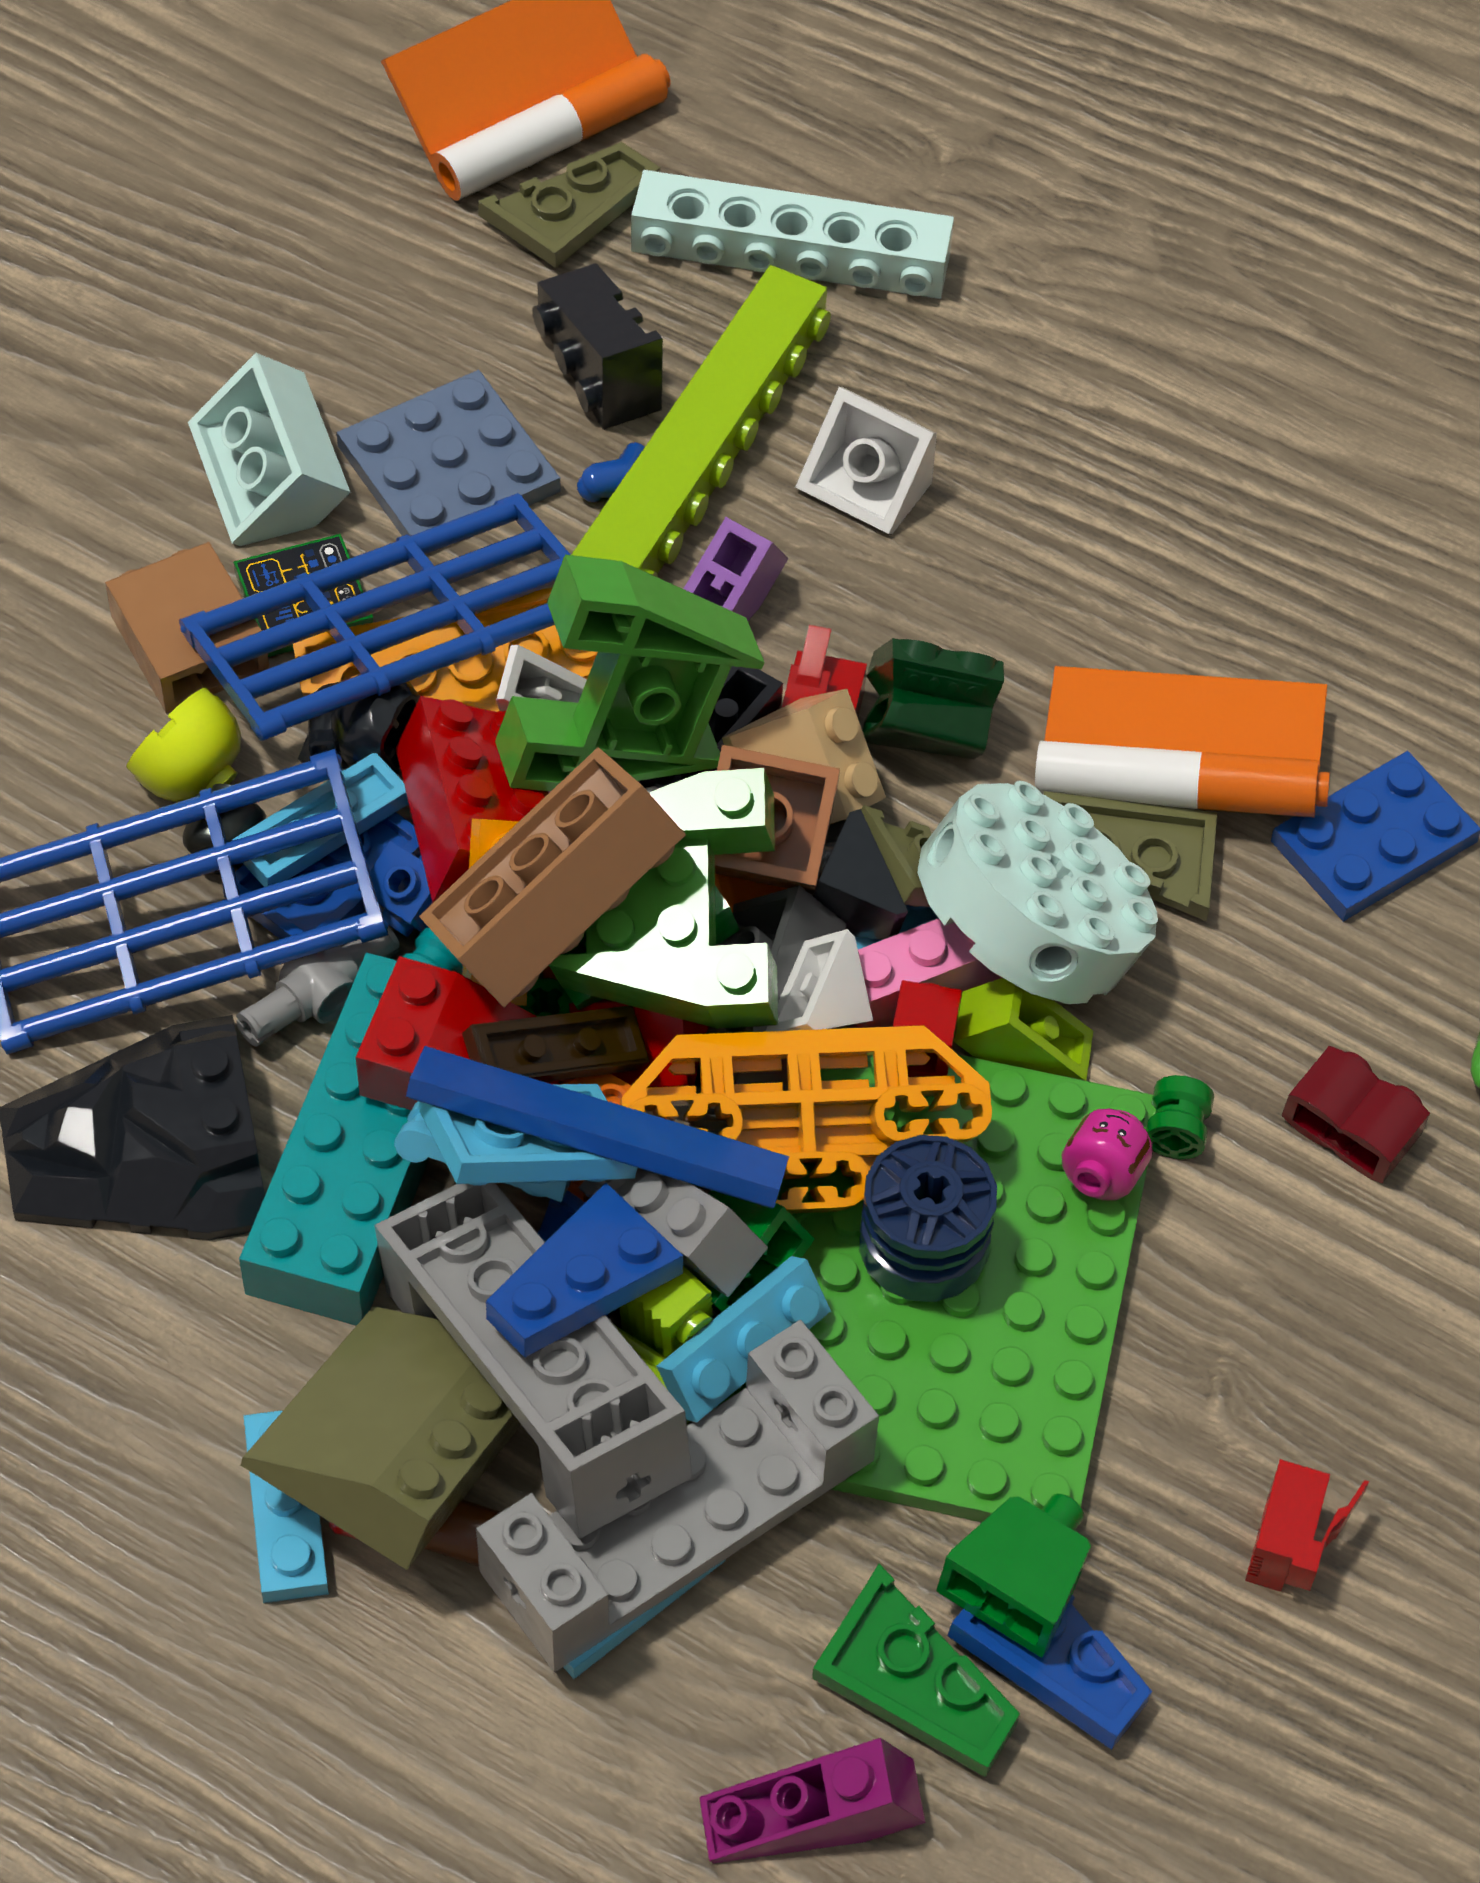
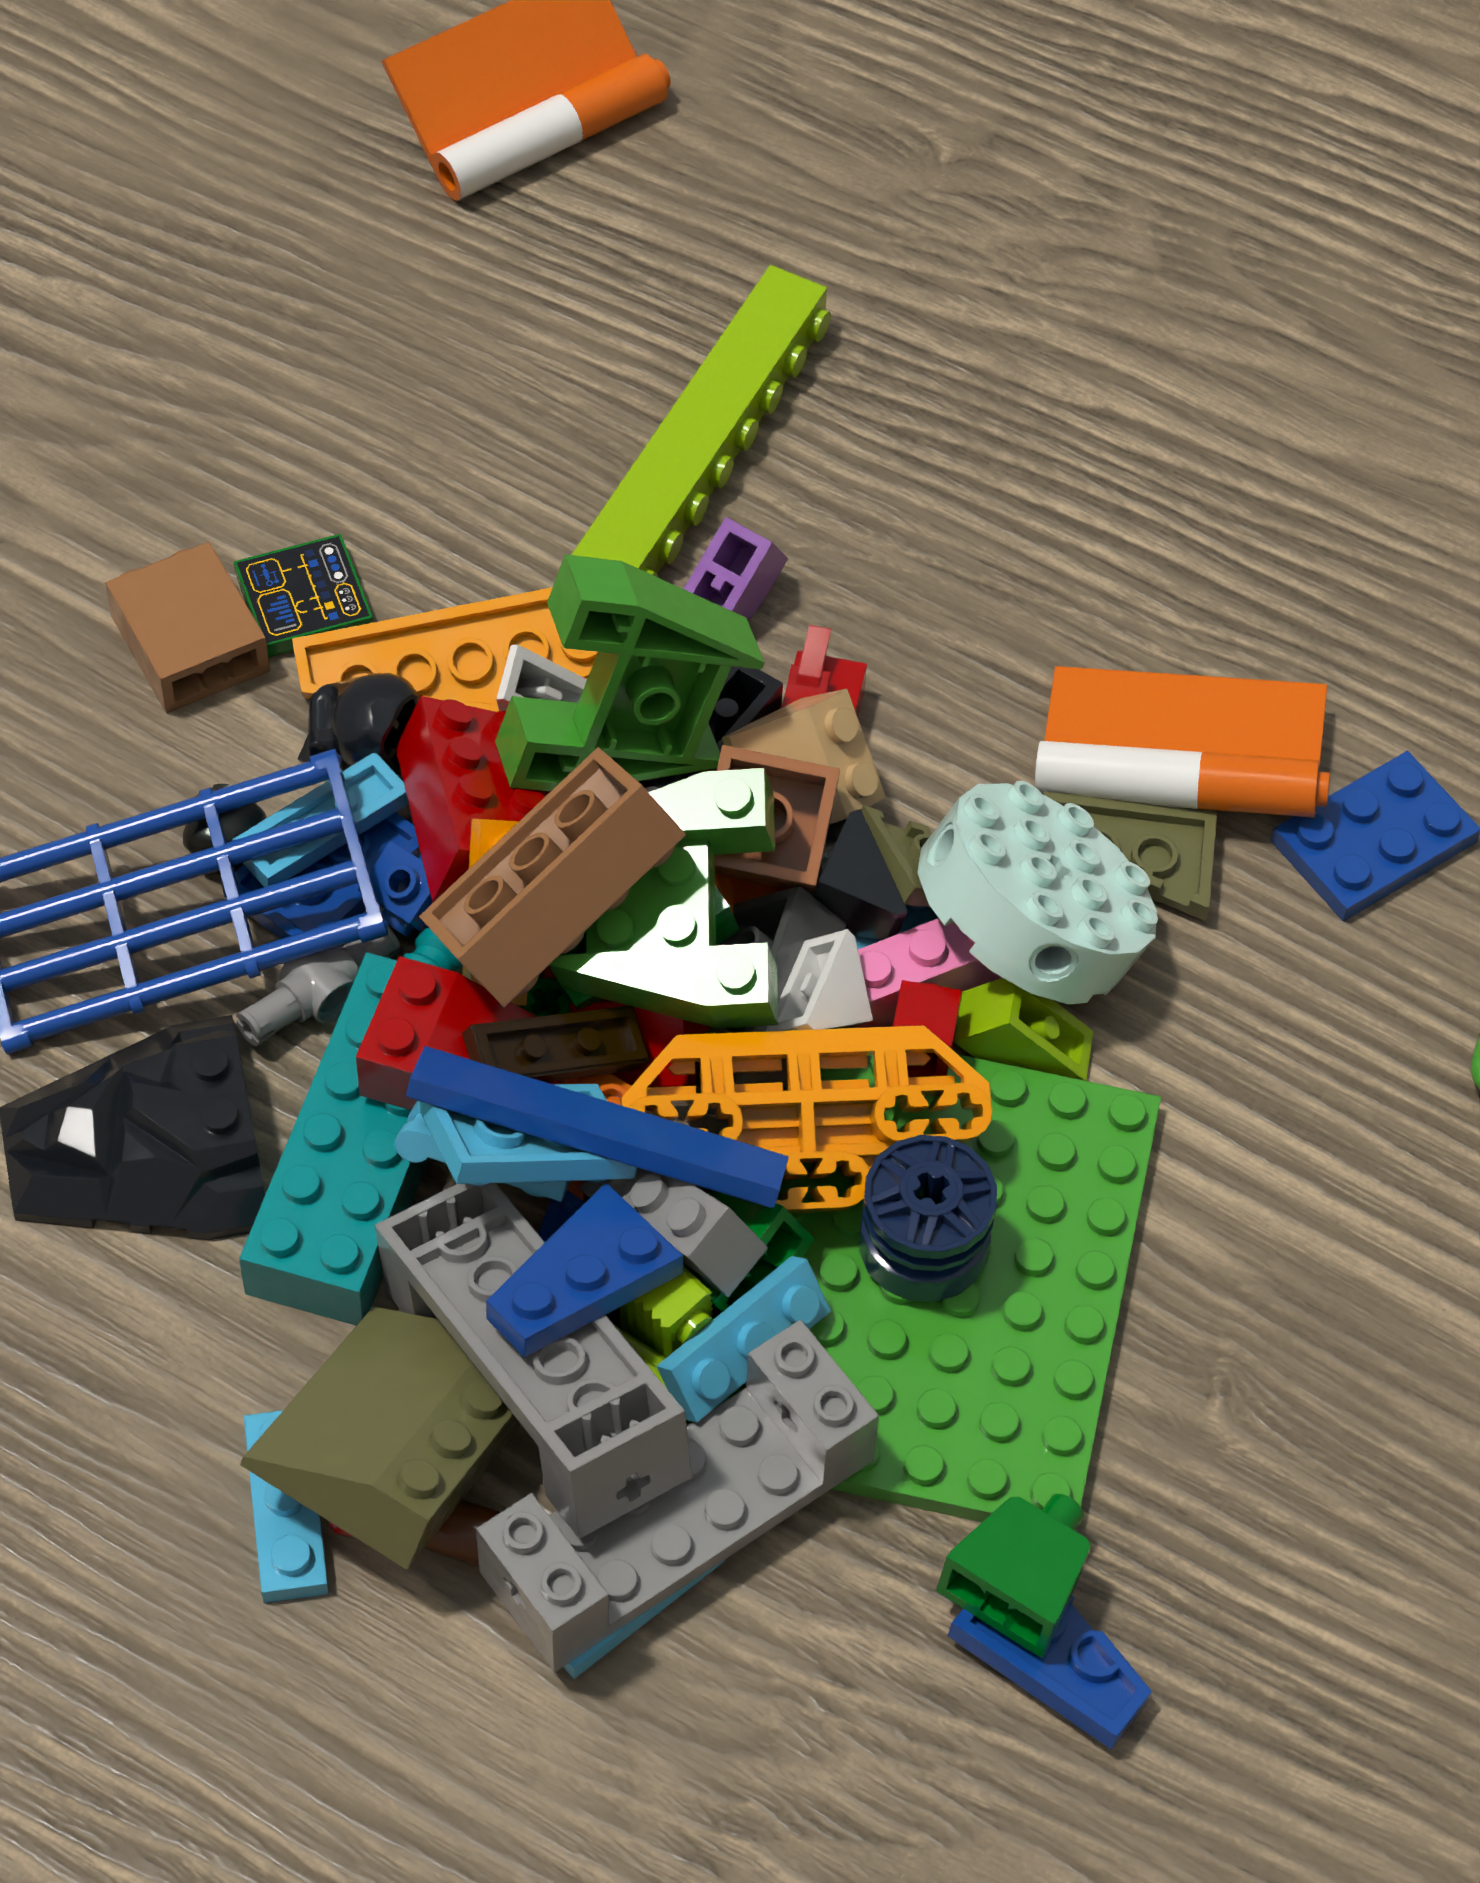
neon yellow cylinder [126,688,241,802] -> none
blue door [179,493,571,741] -> none
light aqua slope [188,353,351,546] -> none
sand blue plate [336,370,561,536] -> none
olive wing [478,142,661,268] -> none
black wedge [532,263,663,430] -> none
blue arm [577,442,645,502] -> none
light aqua brick [631,170,954,299] -> none
magenta slope [699,1738,926,1864] -> none
white slope [795,387,937,534] -> none
green wing [812,1563,1020,1778] -> none
dark green piece [861,638,1004,760] -> none
dark pink head [1062,1109,1152,1201] -> none
green wheel [1146,1075,1214,1159] -> none
red piece [1245,1459,1369,1592] -> none
dark red brick [1282,1046,1430,1183] -> none

